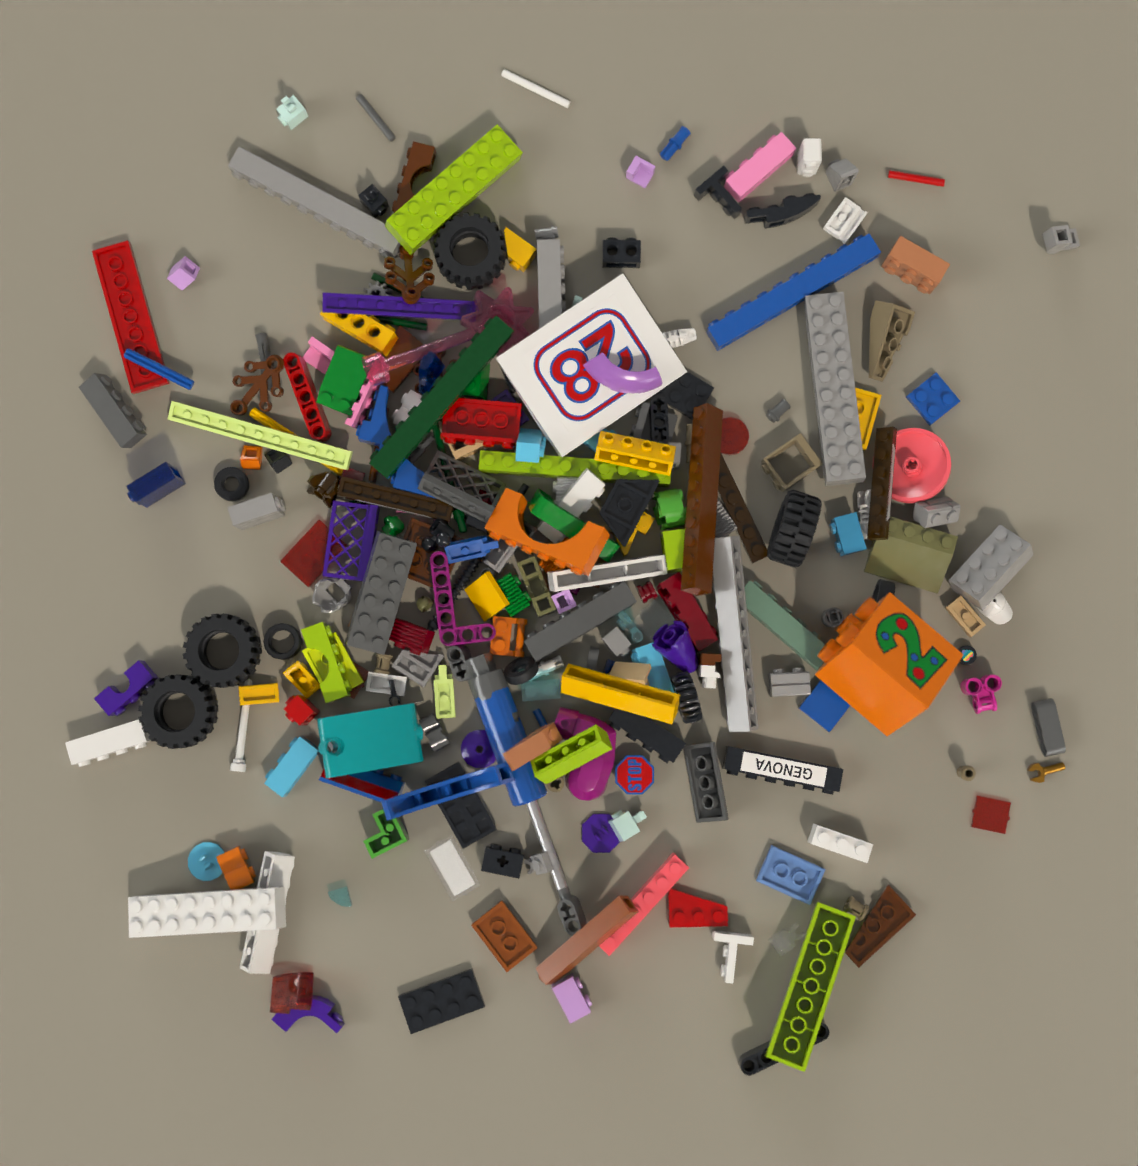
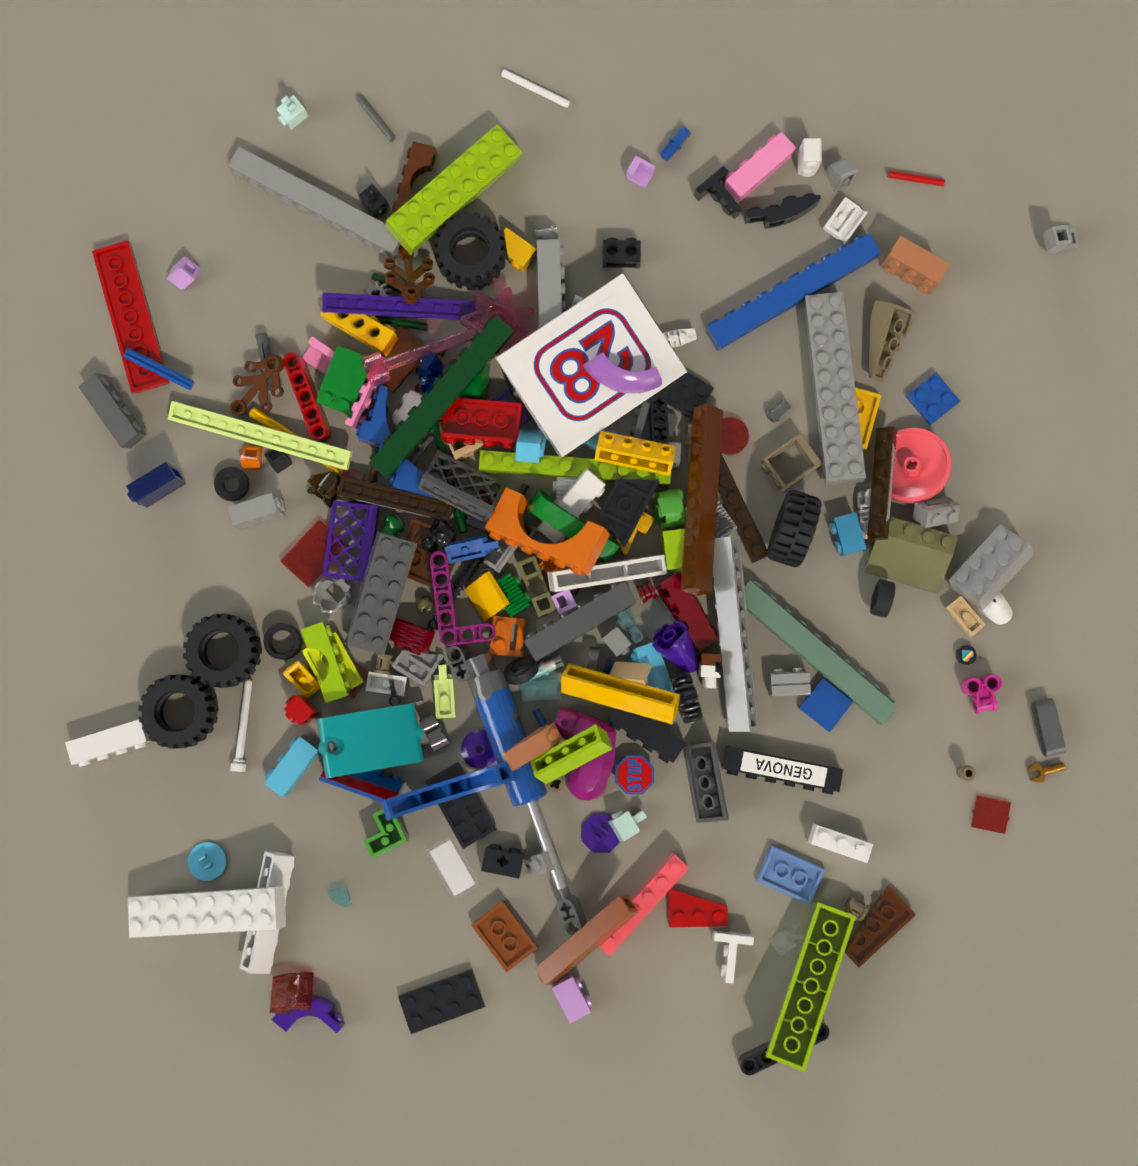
dark purple arch [94,660,159,716] -> none
orange brick [216,846,257,890] -> none
yellow tile [238,683,279,706] -> none
orange brick [815,592,964,736] -> none
dark grey wheel [821,607,844,628] -> none

